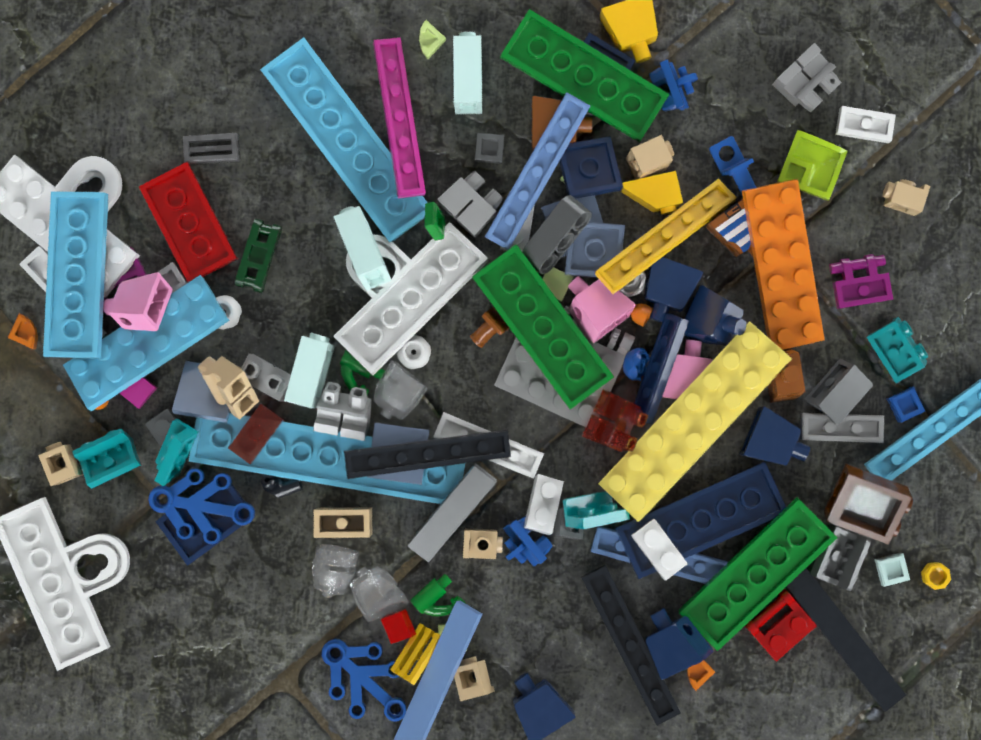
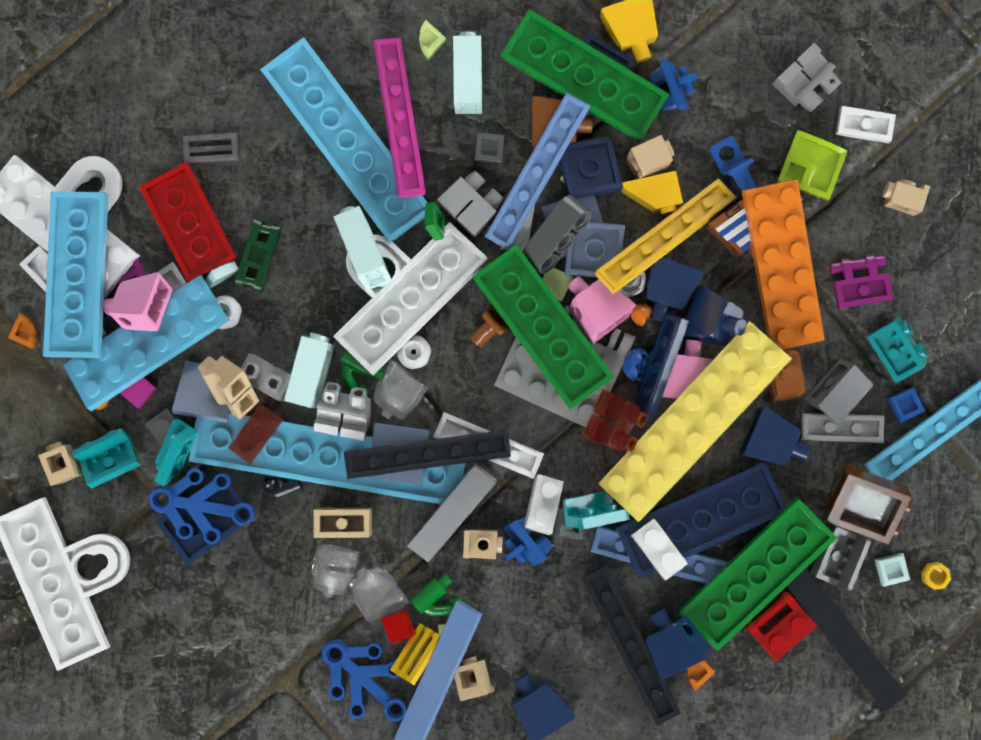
none -> light aqua tile [205,261,239,288]

